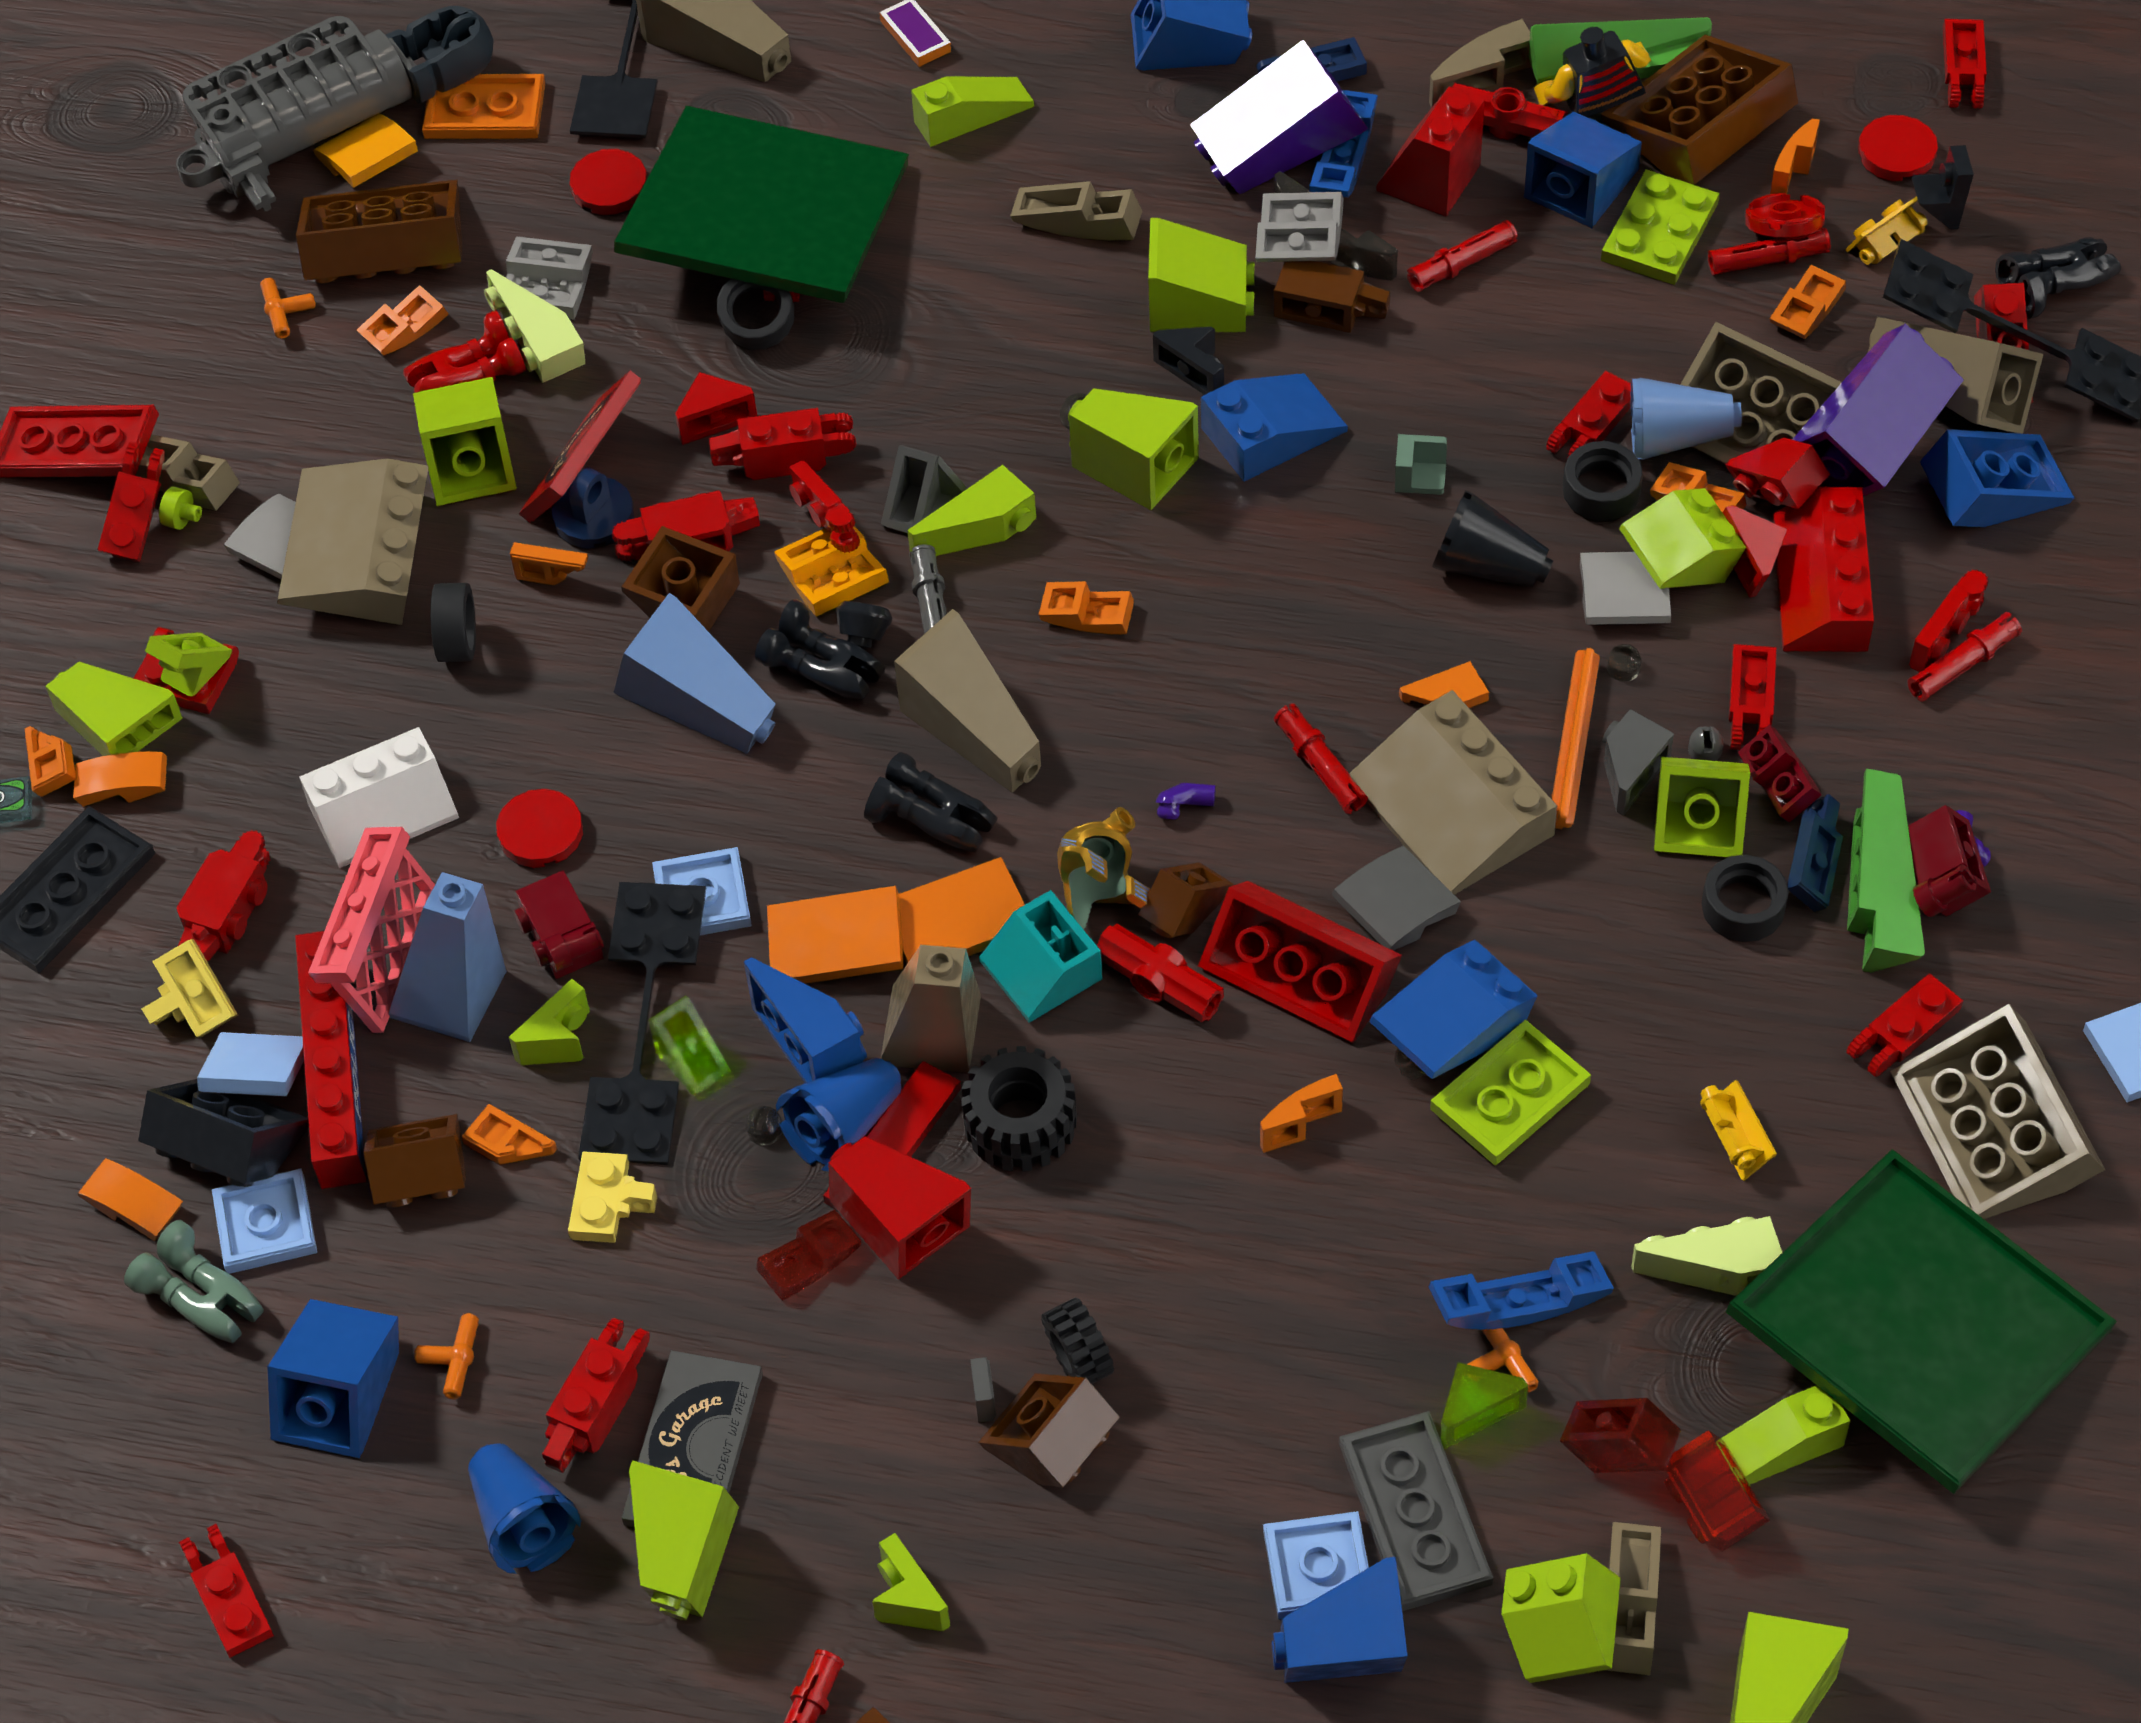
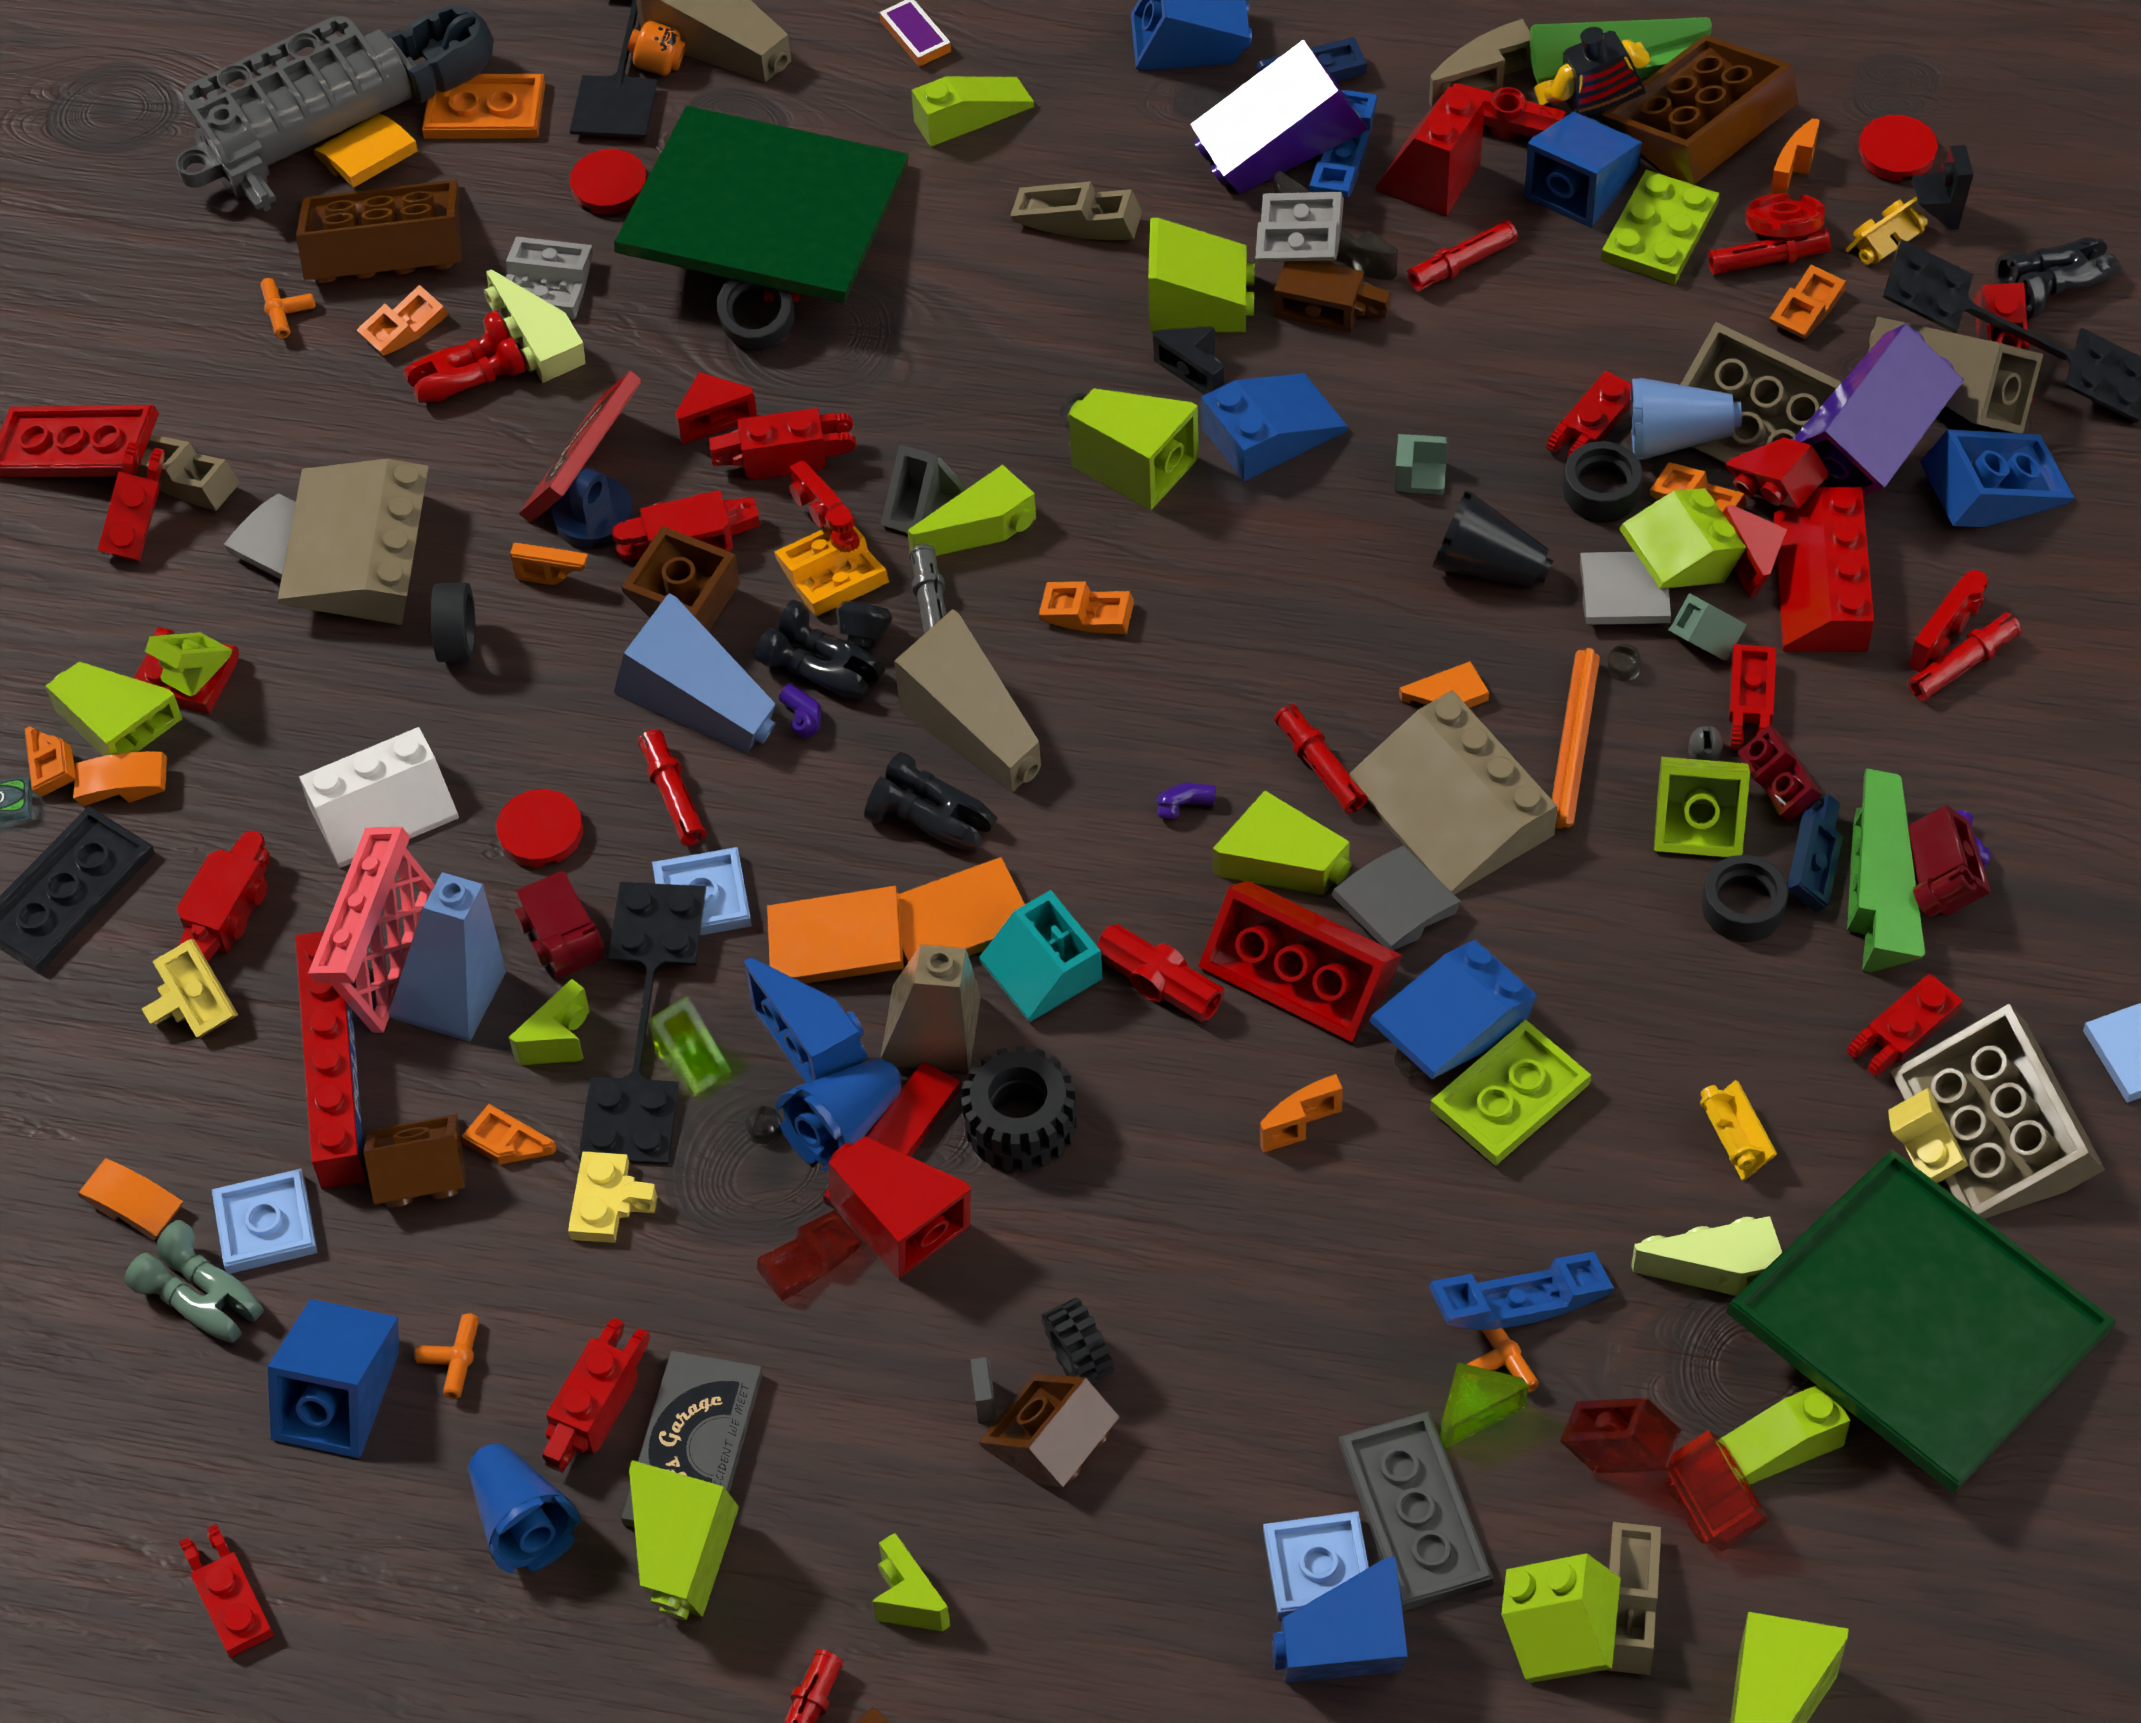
black slope [138,1079,309,1187] -> none
lime tile [159,486,202,530] -> none
light blue tile [197,1032,304,1096] -> none
lime slope [413,377,517,506] -> none
piece [1057,807,1150,929] -> none
reddish brown slope [1138,862,1234,938] -> none
dark grey slope [1602,709,1674,816] -> none
red hinge [1943,19,1987,108] -> none
none -> orange head [627,21,686,77]
none -> red pin [637,729,707,846]
none -> dark purple arm [779,684,821,738]
none -> lime slope [1213,791,1351,895]
none -> sand green panel [1669,593,1747,660]
none -> light yellow slope [1888,1088,1969,1183]

